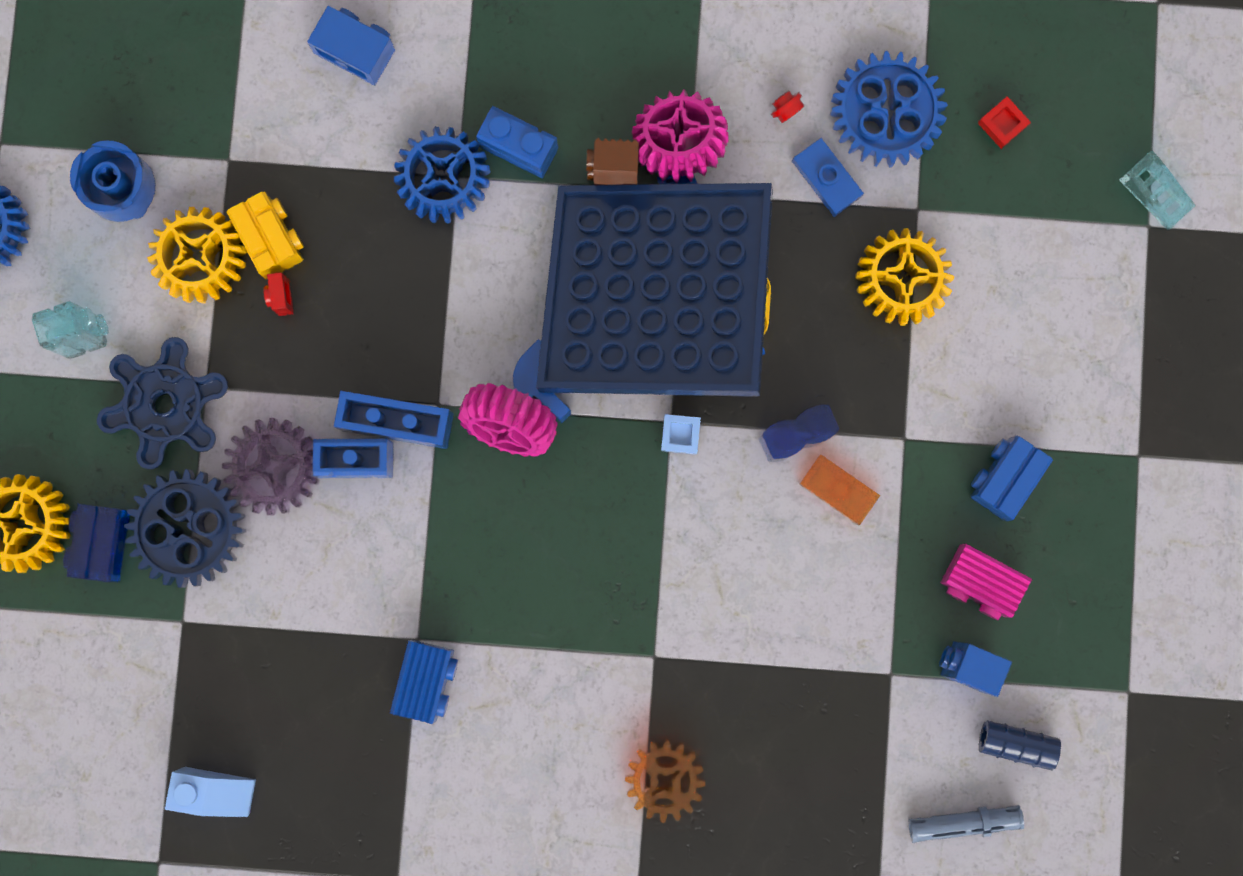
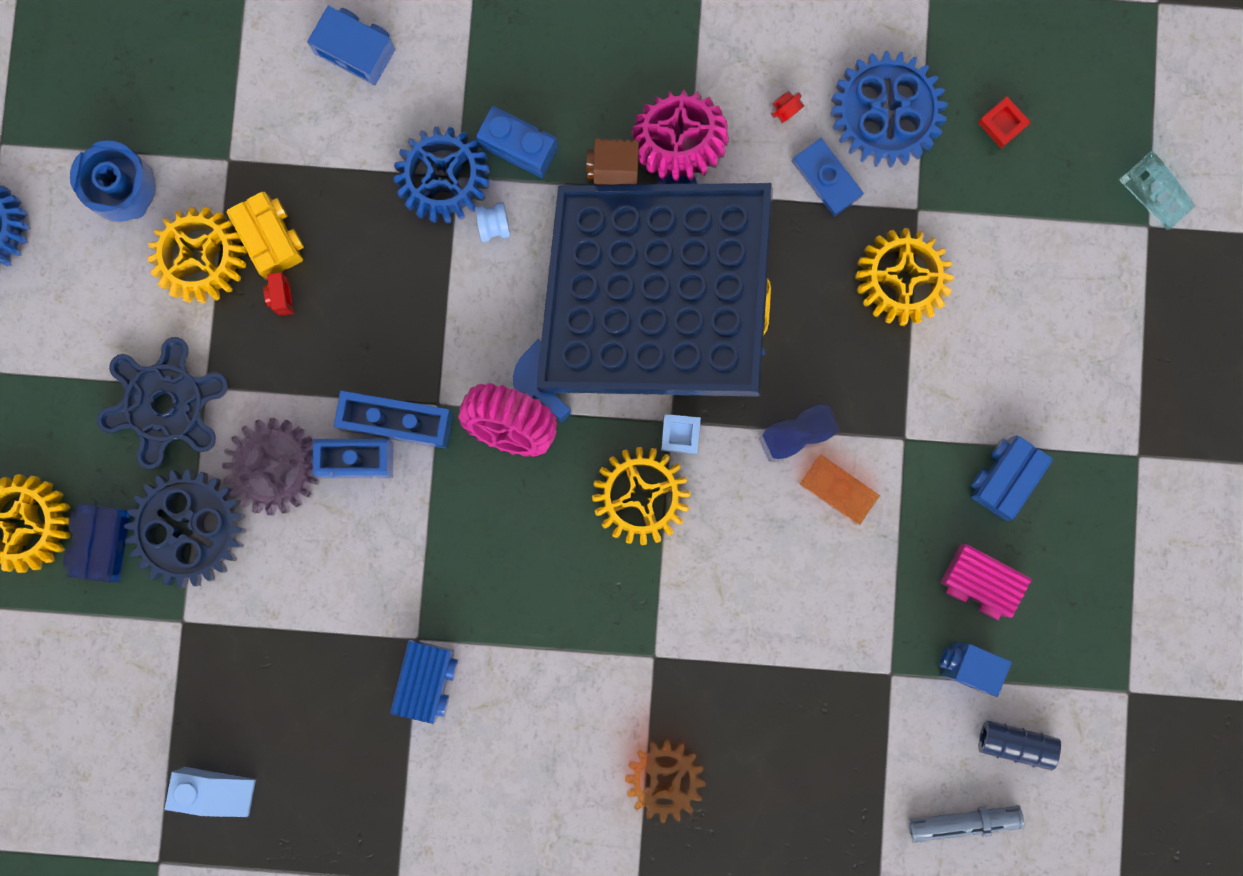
clear light blue brick [31,301,109,359] -> none
none -> light blue wheel [475,202,510,243]
none -> yellow gear [592,447,690,545]

